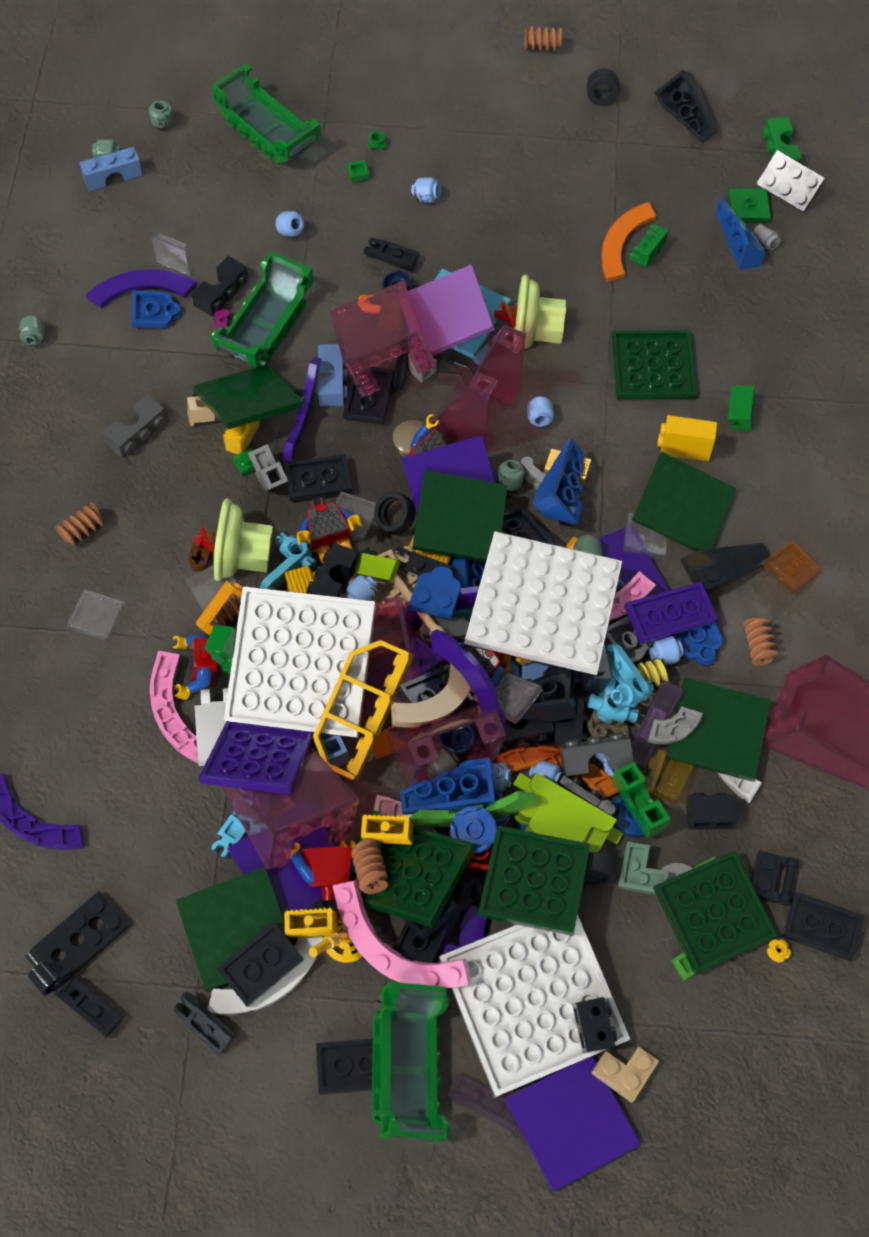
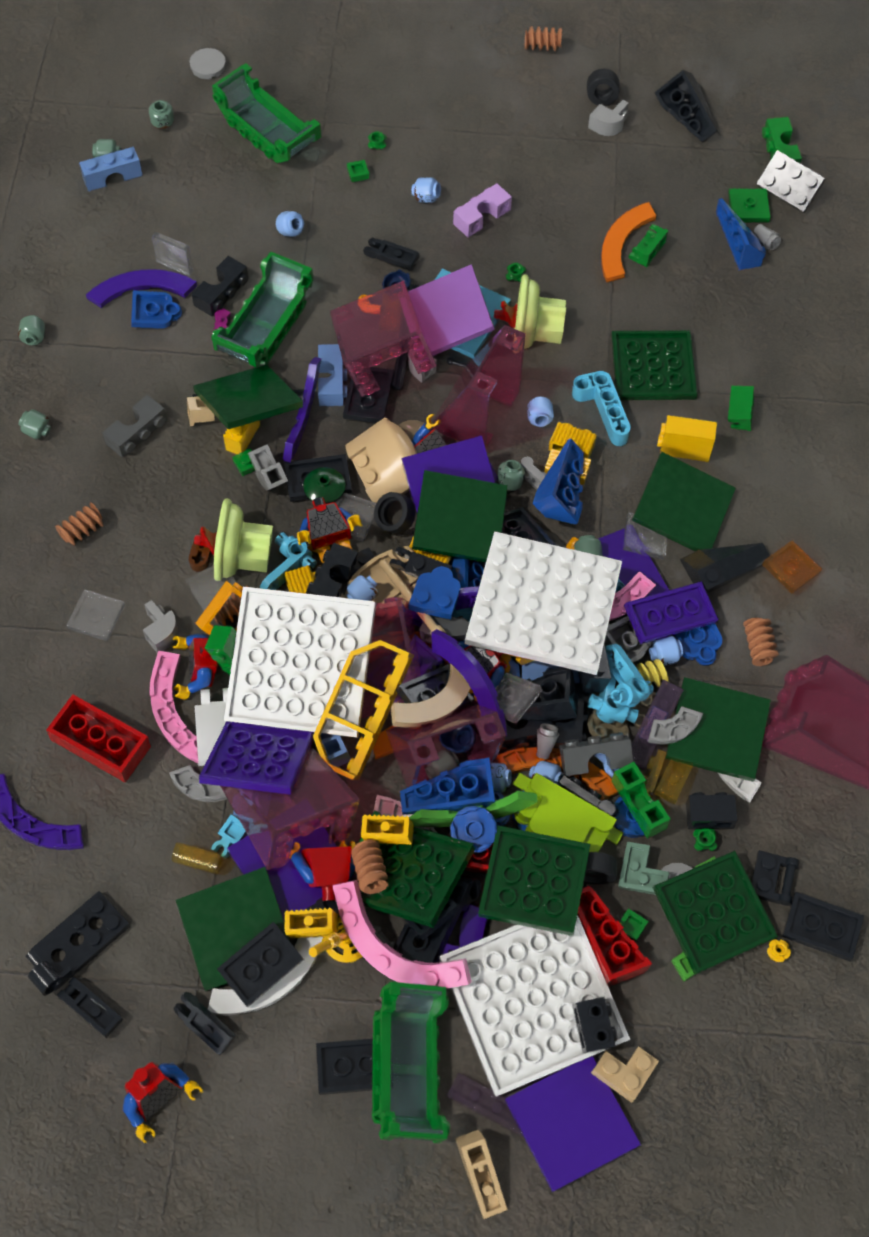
lime tile [355,553,400,583] -> none
none -> sand green head [18,409,51,440]
none -> red brick [46,694,151,783]
none -> torso [123,1061,203,1143]
none -> light grey brick [143,600,178,653]
none -> light grey tile [169,765,227,802]
none -> clear yellow brick [172,842,223,875]
none -> light grey tile [189,48,226,79]
none -> dark green dish [303,467,345,504]
none -> tan slope [345,418,417,505]
none -> lavender arch [453,183,512,238]
none -> tan slope [455,1129,507,1219]
none -> green plate [506,263,526,282]
none -> light grey cone [536,724,559,759]
none -> yellow brick [549,422,597,458]
none -> medium azure beam [572,371,631,446]
none -> red wedge [577,886,652,987]
none -> light grey brick [588,100,629,136]
none -> green plate [620,908,648,943]
none -> green plate [693,829,717,851]

